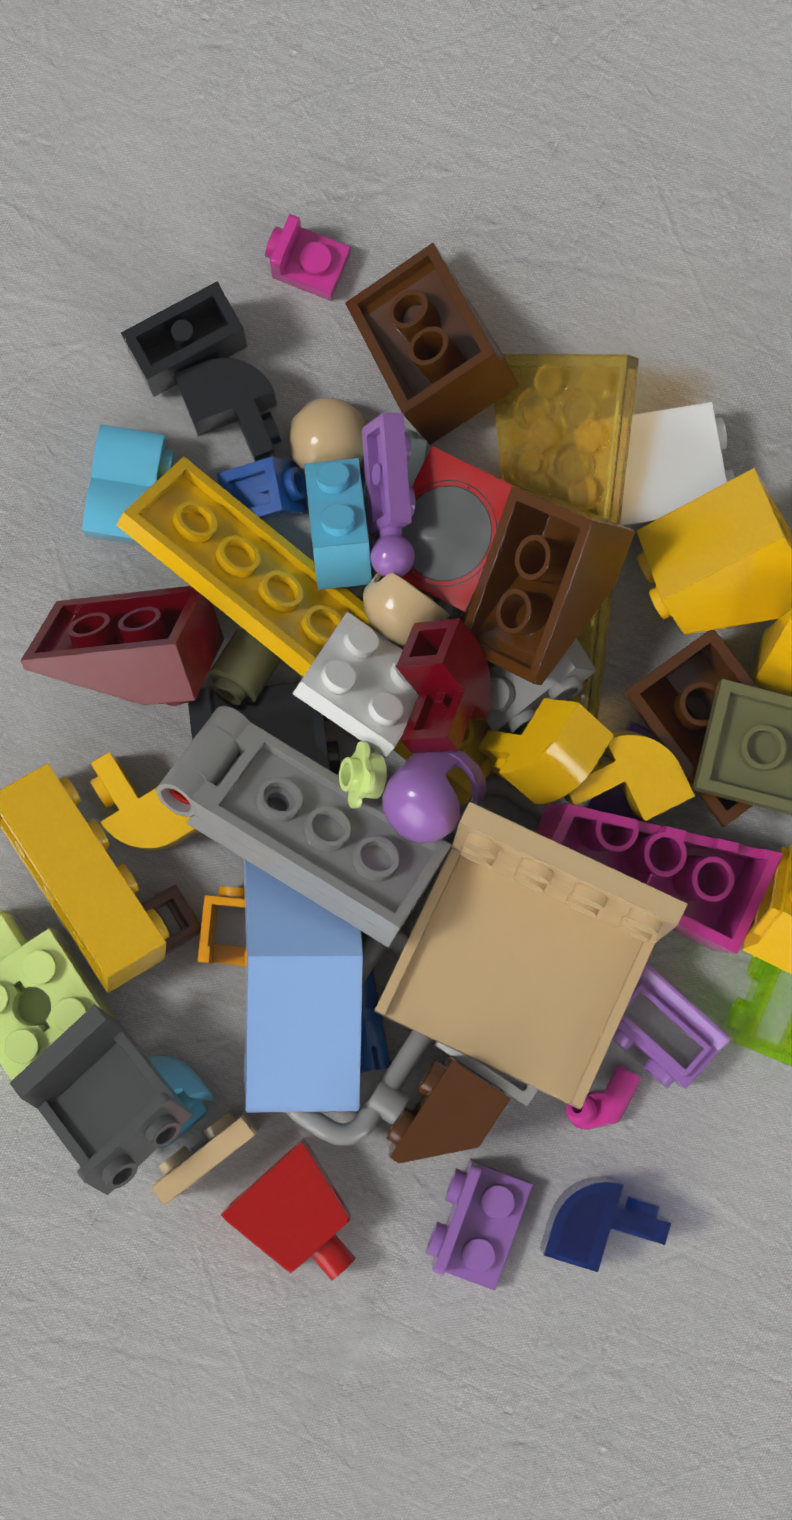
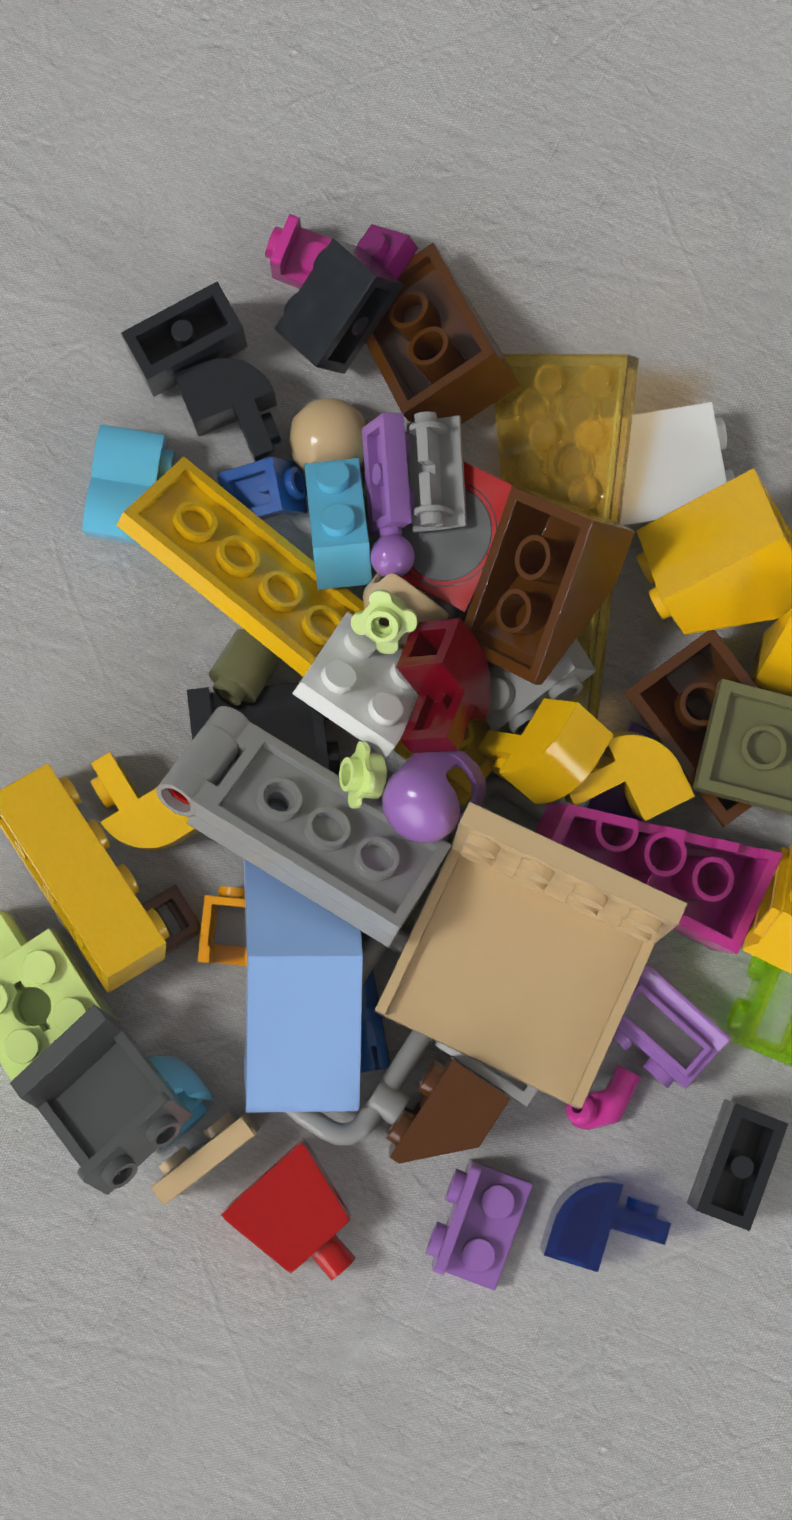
dark red slope [21,586,224,706] -> none
none -> black brick [274,238,404,374]
none -> yellowish green plate [351,589,418,654]
none -> magenta plate [357,224,419,279]
none -> light grey hinge [407,412,467,533]
none -> black brick [687,1099,789,1231]

